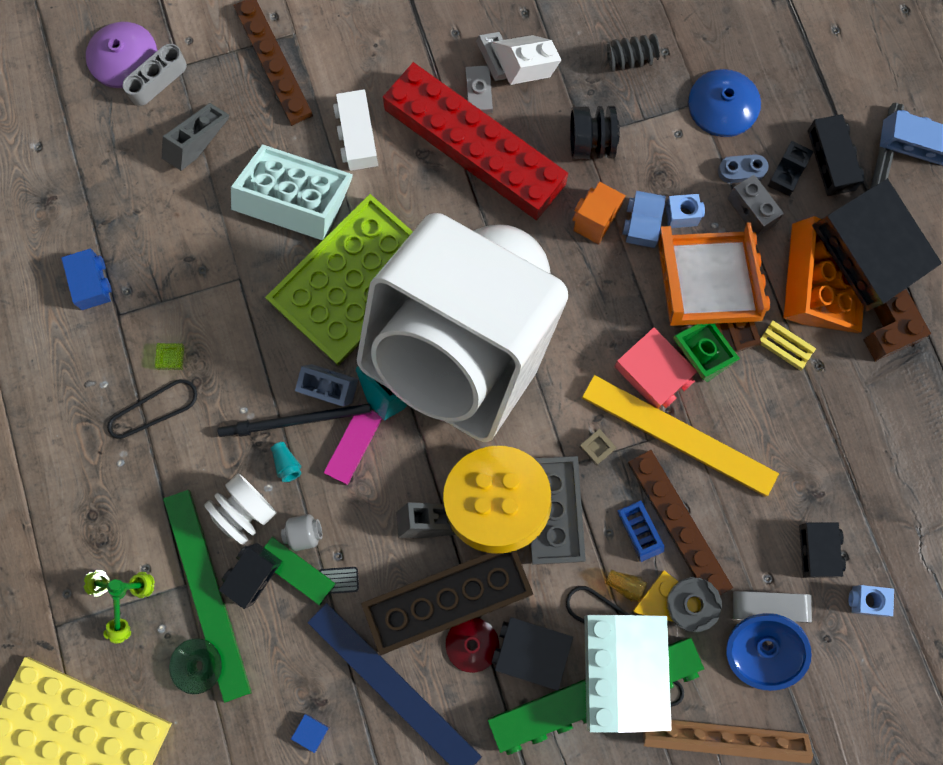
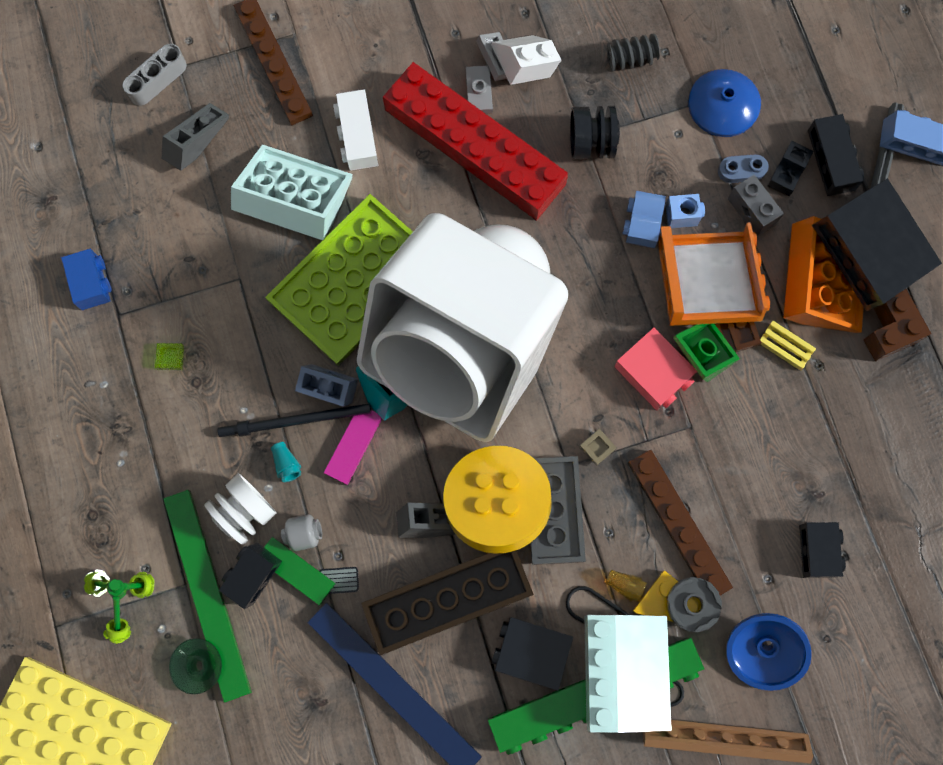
medium lavender dish [86,22,158,88] -> none
black piece [107,379,197,439] -> none
blue tile [291,714,329,753] -> none
dark red dish [446,618,499,673] -> none
orange brick [572,181,626,244] -> none
yellow tile [582,375,779,497] -> none
blue slope [617,500,665,562] -> none
light grey beam [733,591,812,623] -> none
light blue brick [848,585,894,617] -> none

